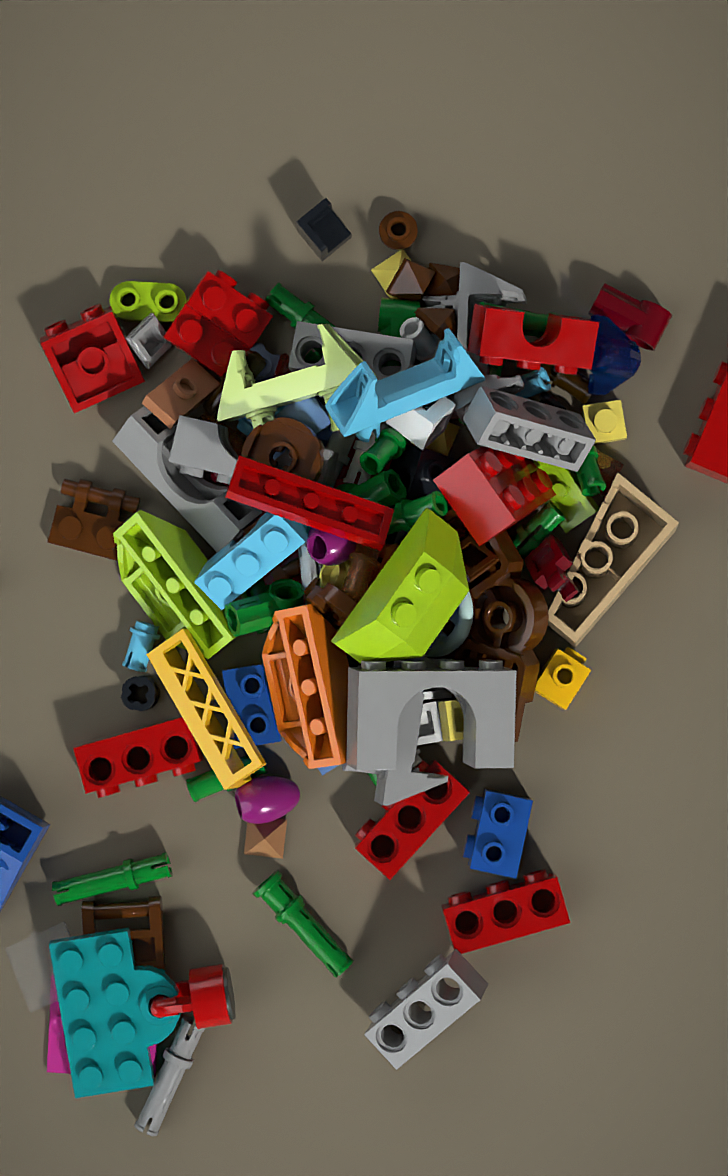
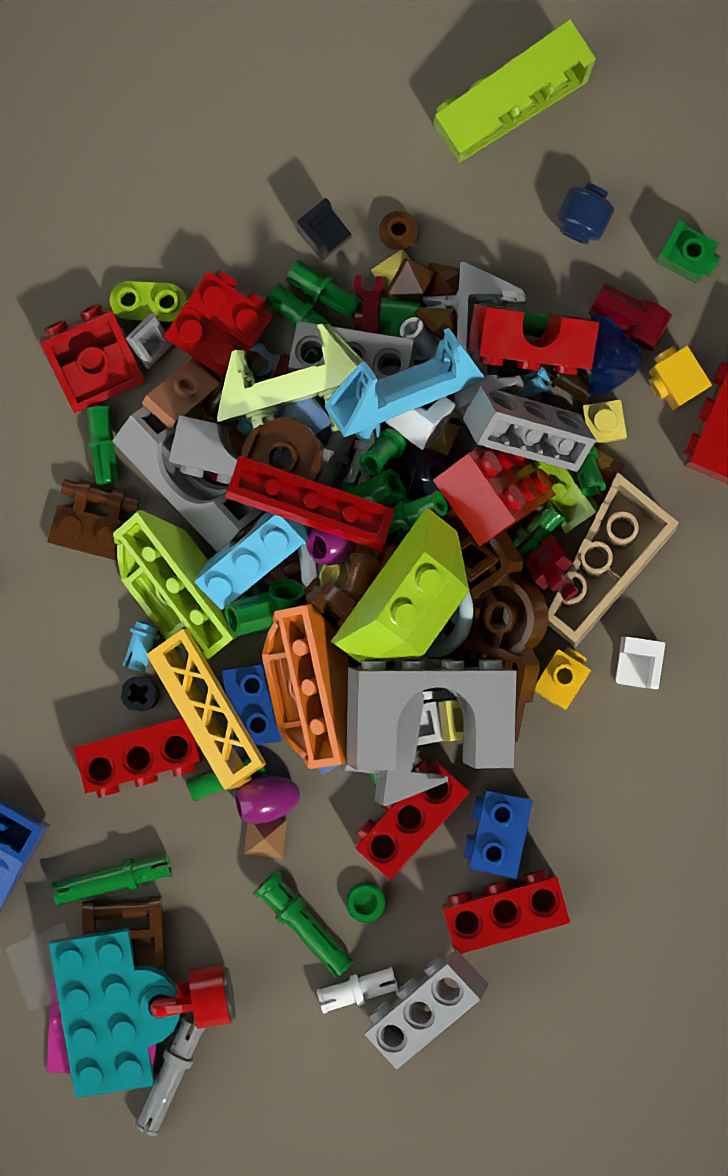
none -> green axle [86,406,118,485]
none -> green axle [286,260,361,318]
none -> white pin [316,966,399,1014]
none -> green tile [346,882,385,923]
none -> dark red plate [354,275,383,334]
none -> lime wedge [433,19,596,164]
none -> dark blue head [557,183,614,245]
none -> white panel [615,637,665,689]
none -> yellow brick [649,345,712,411]
none -> green brick [655,220,721,283]

